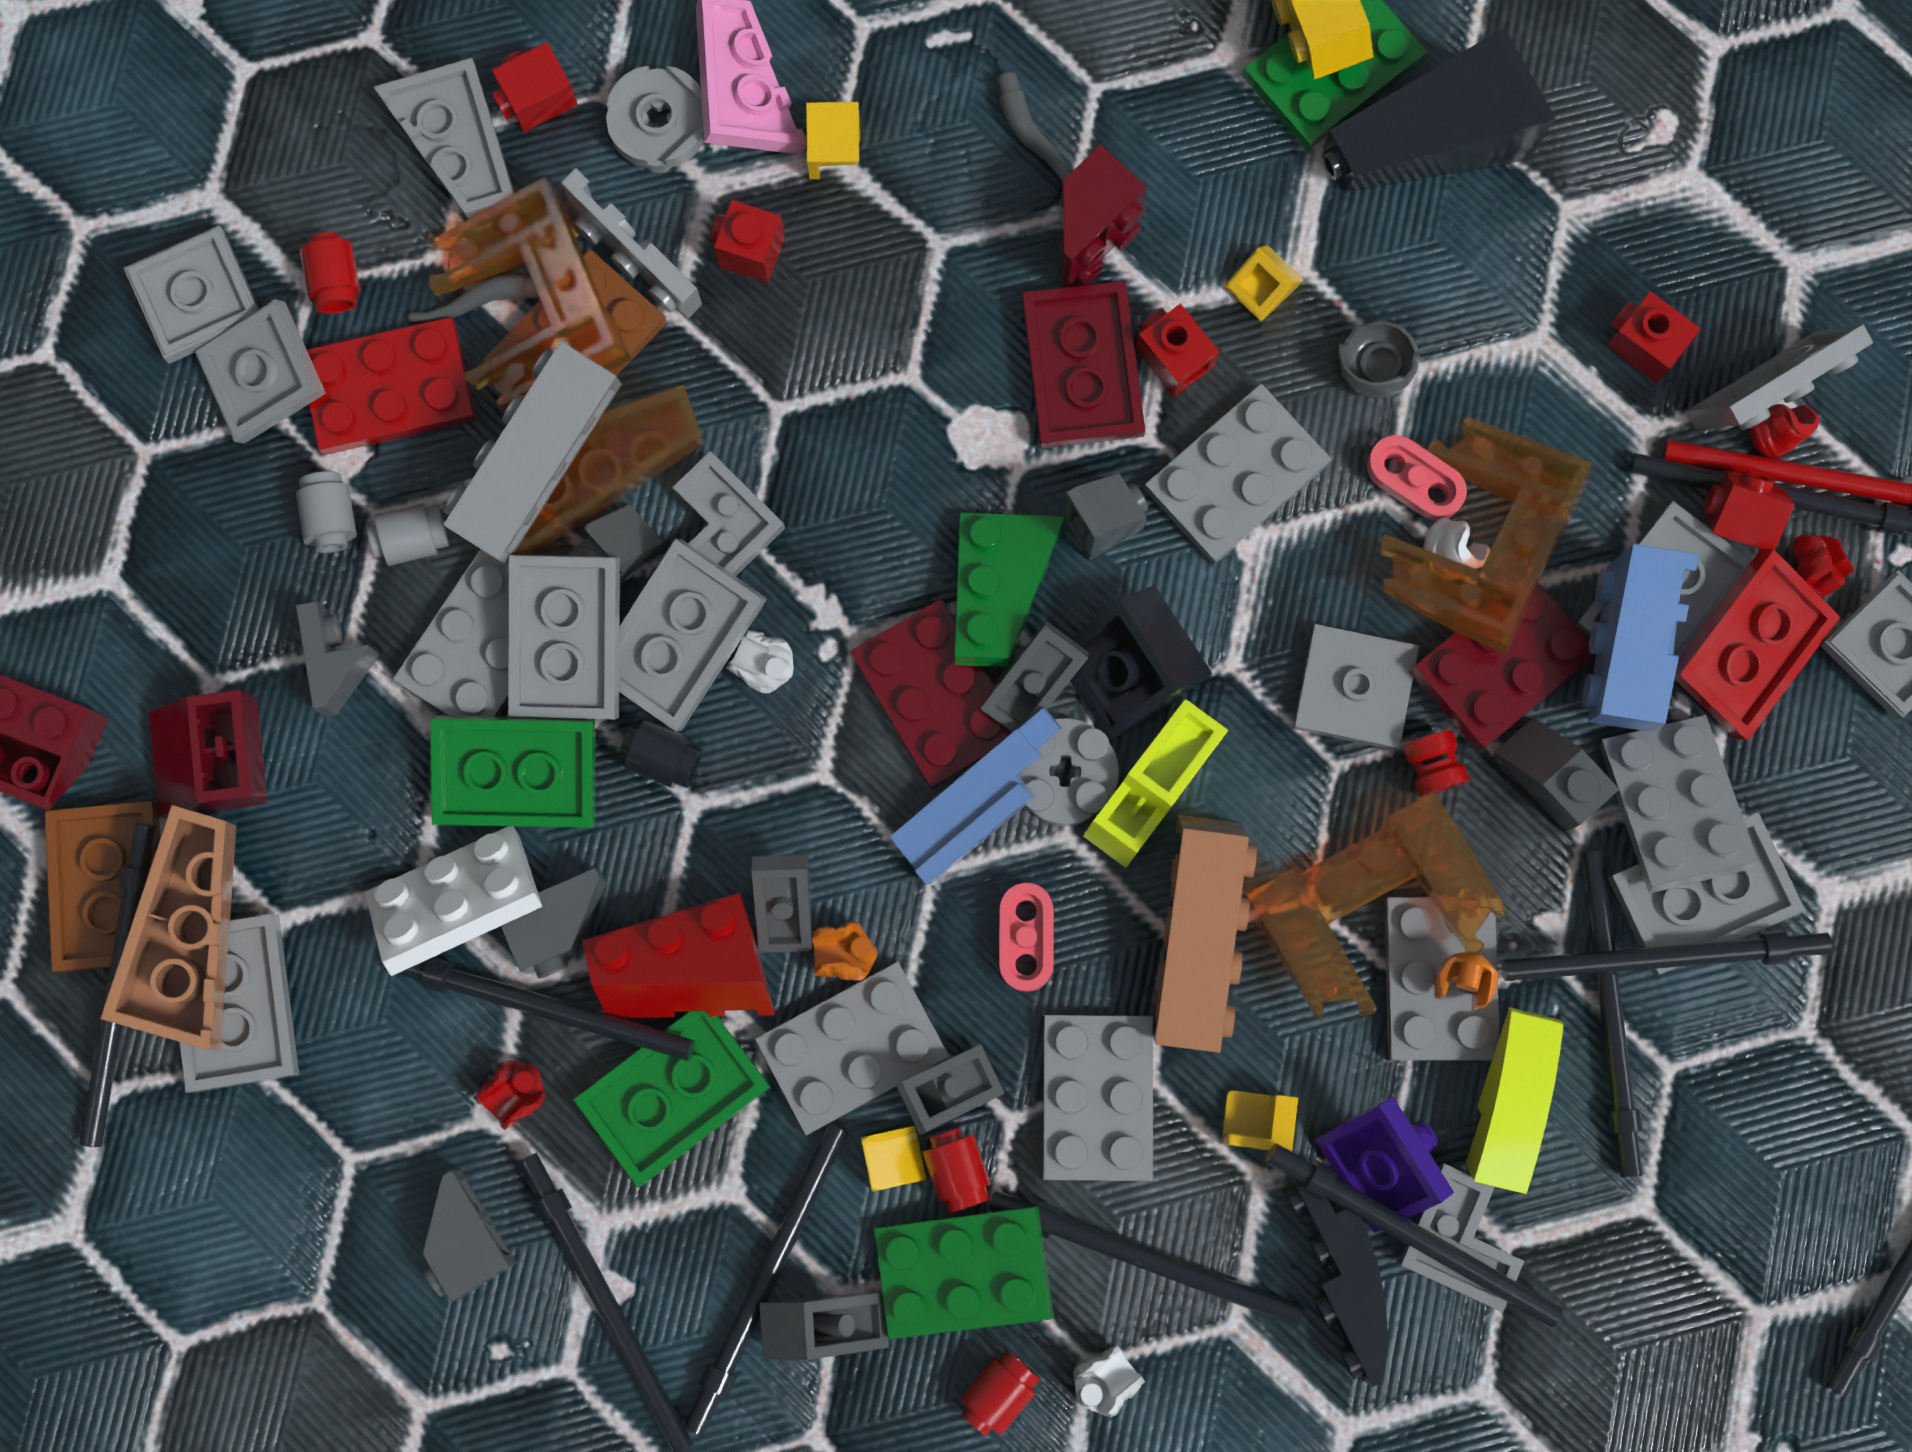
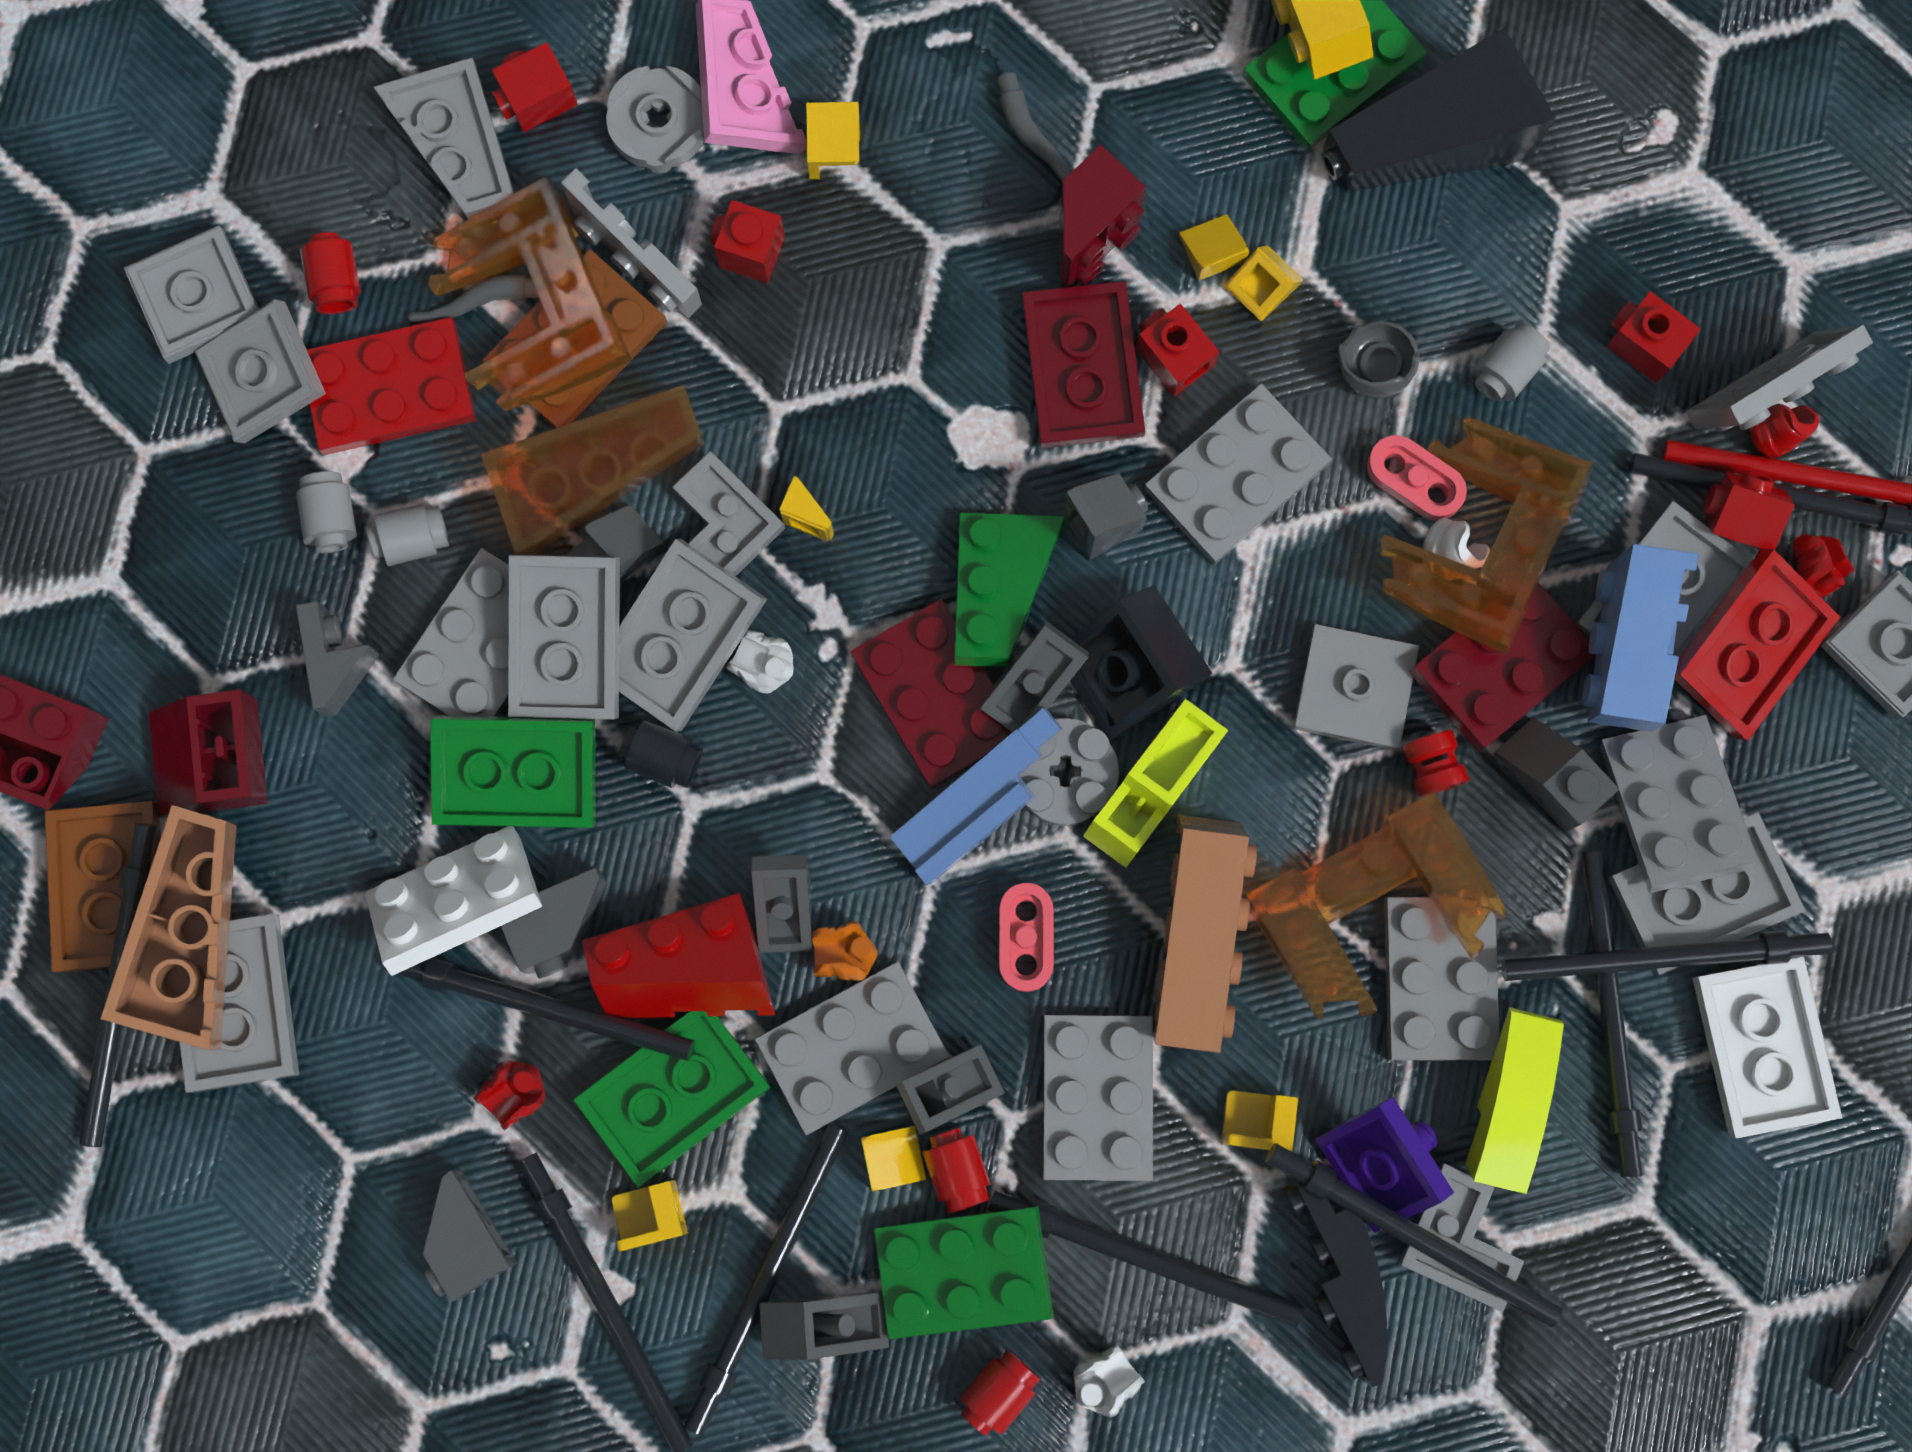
light grey brick [443,341,622,564] -> none
orange arm [1434,951,1498,1010] -> none
none -> yellow panel [612,1180,688,1252]
none -> yellow slope [779,476,834,542]
none -> yellow slope [1179,214,1249,281]
none -> light grey brick [1473,323,1550,401]
none -> white plate [1692,957,1842,1139]

